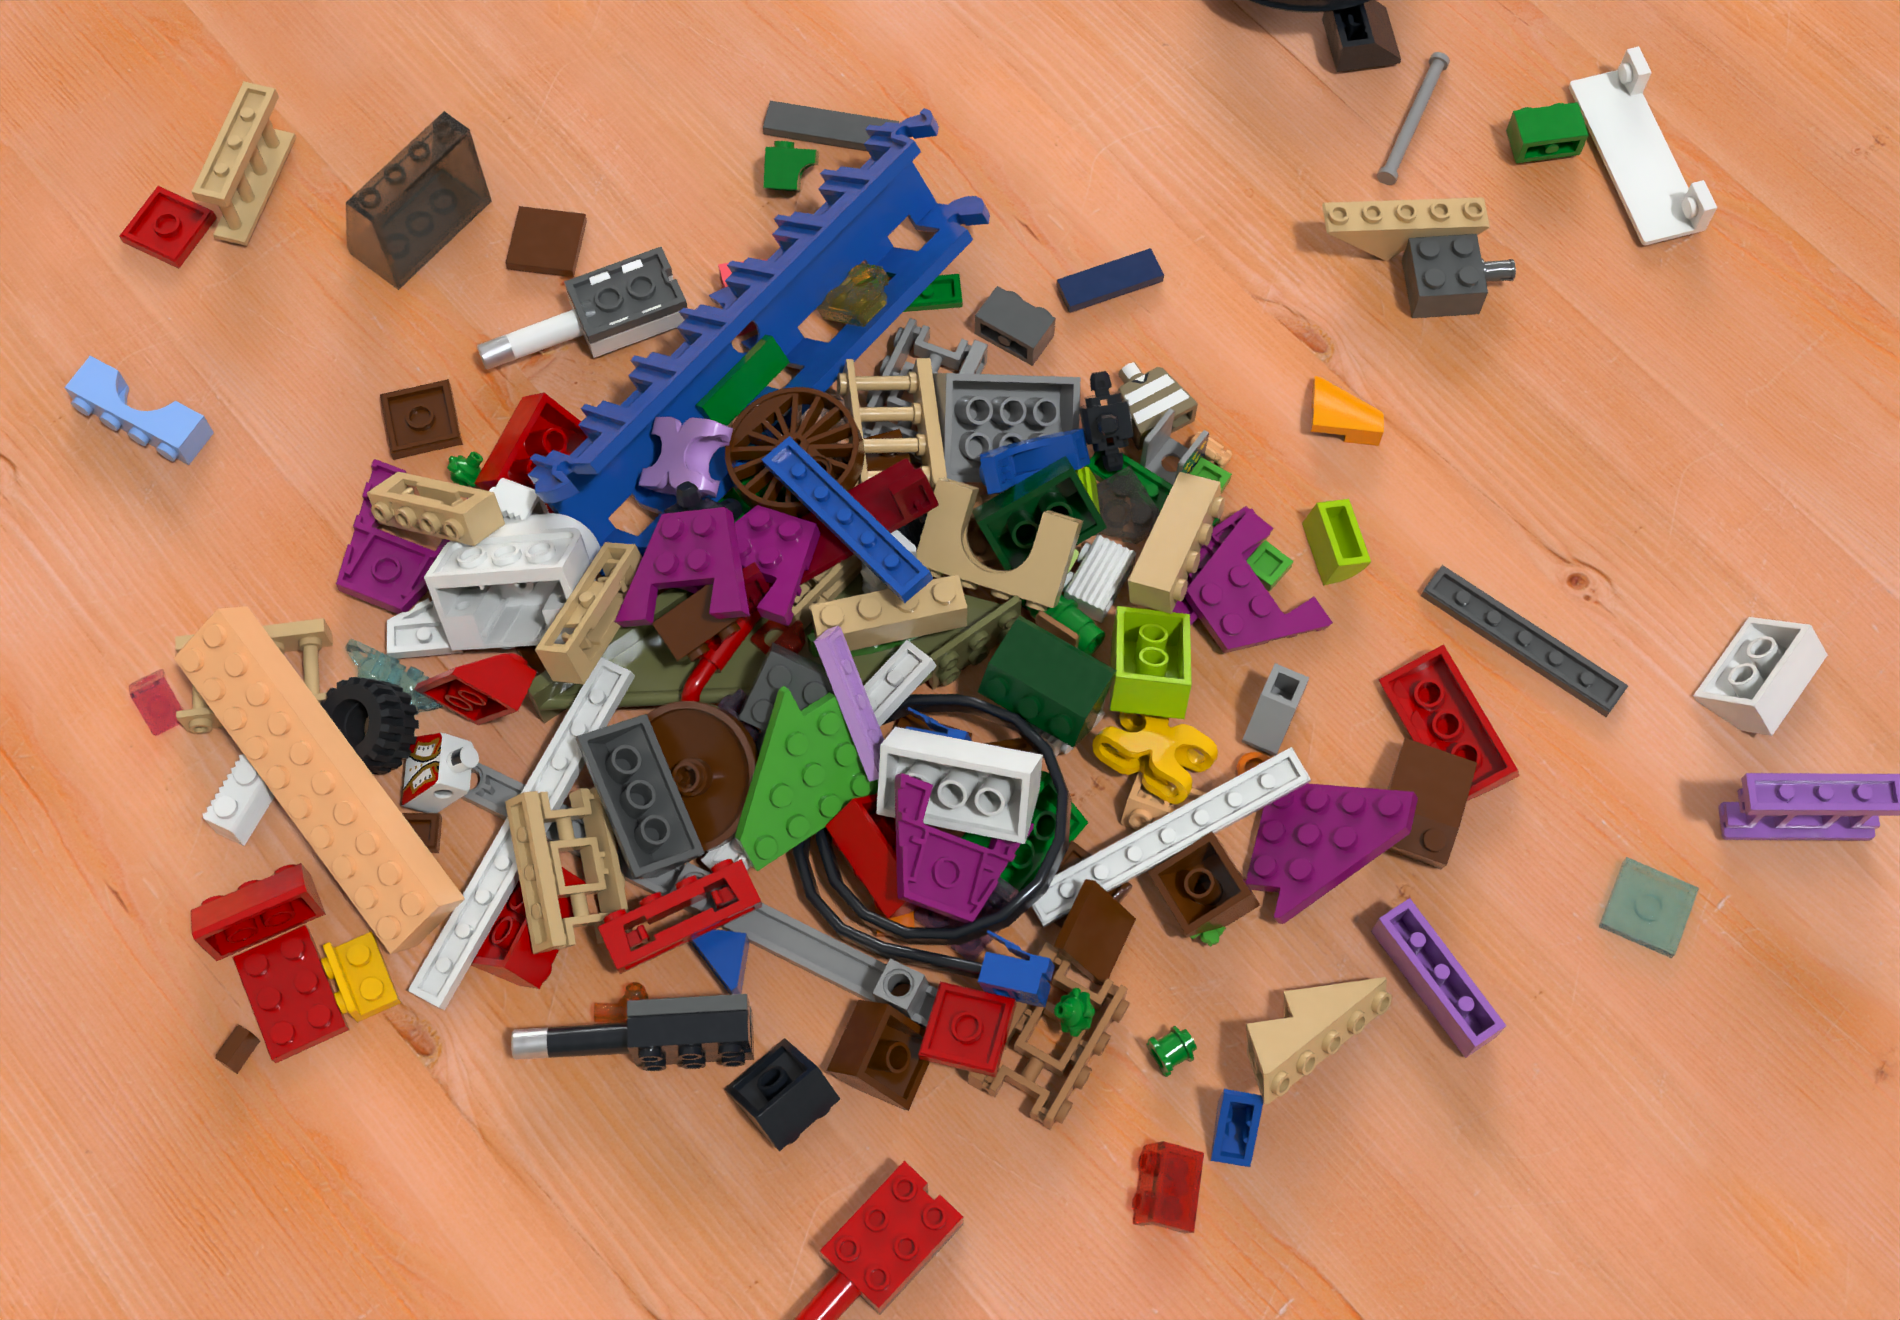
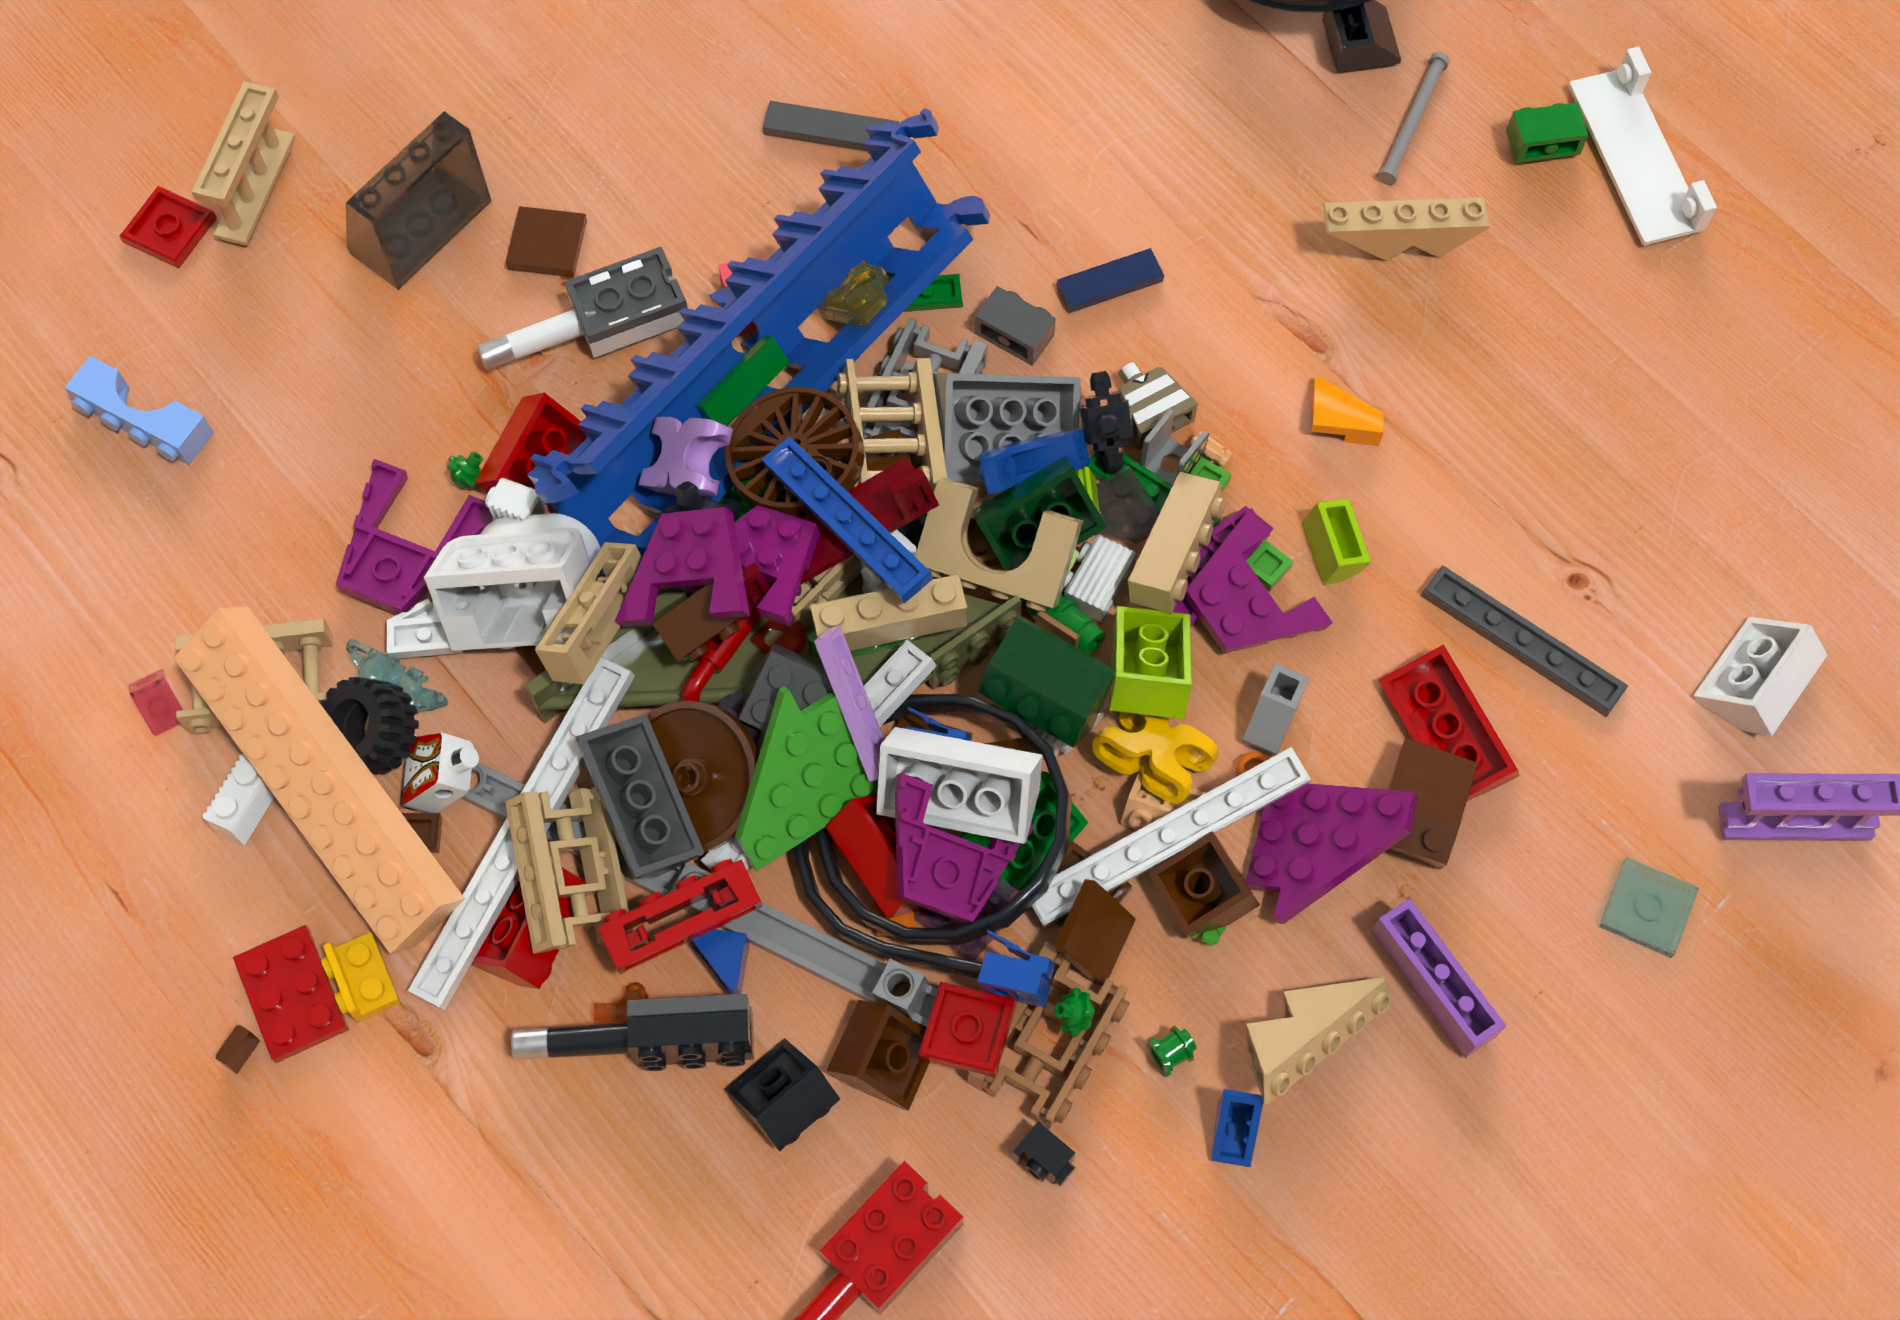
red slope [191,863,326,961] -> none
tan brick [367,472,505,546] -> none
reddish brown tile [380,379,463,460] -> none
red slope [414,653,537,725] -> none
green brick [763,141,819,191] -> none
clear red bracket [1132,1141,1204,1234] -> none
dark grey brick [1402,234,1516,318] -> none
none -> black brick [1012,1121,1076,1187]

